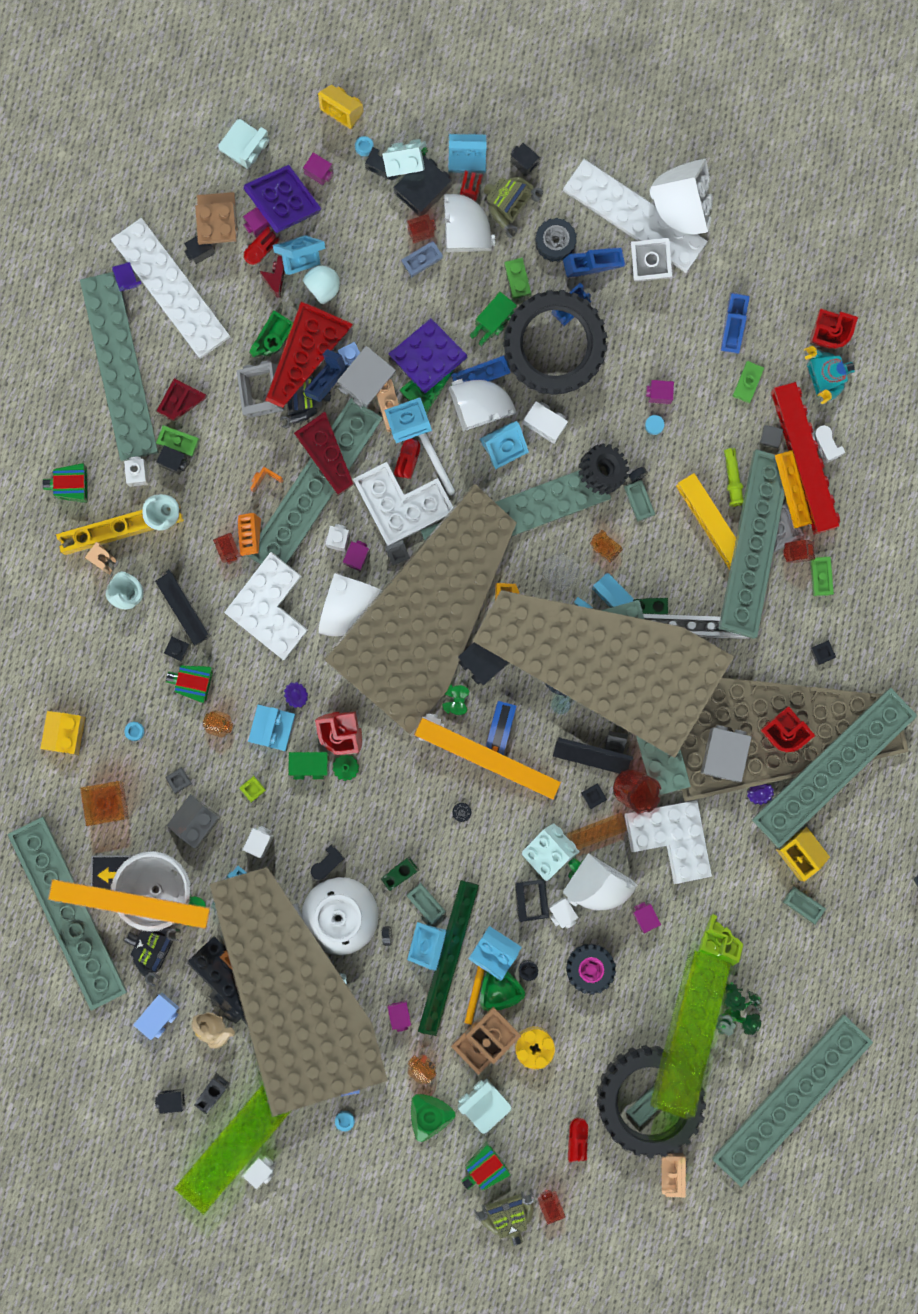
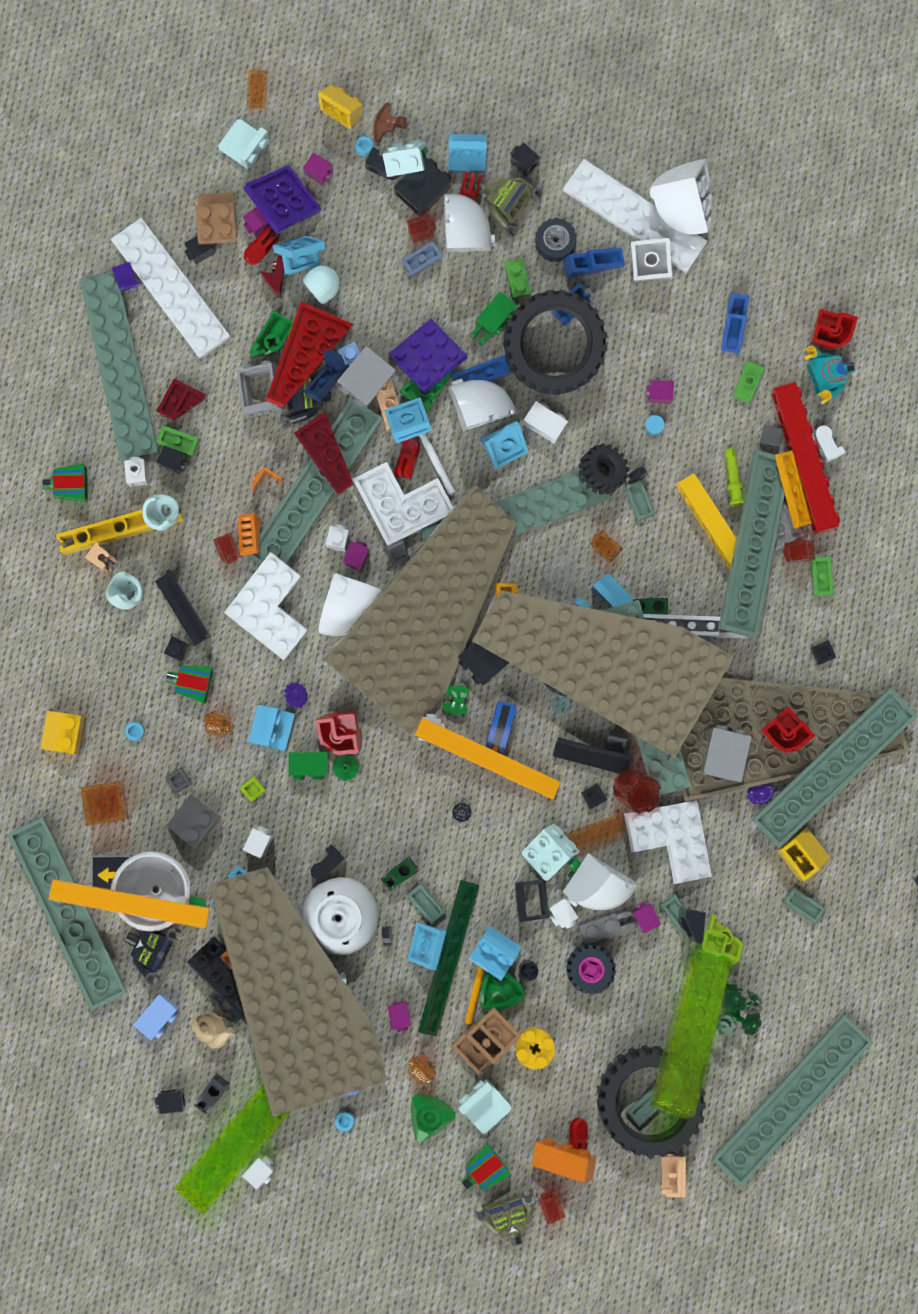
none -> clear orange tile [247,70,267,109]
none -> copper piece [373,102,408,143]
none -> orange brick [531,1138,597,1183]
none -> light grey hinge [579,910,636,944]
none -> sand green tile [659,894,687,937]
none -> black tile [679,908,706,944]

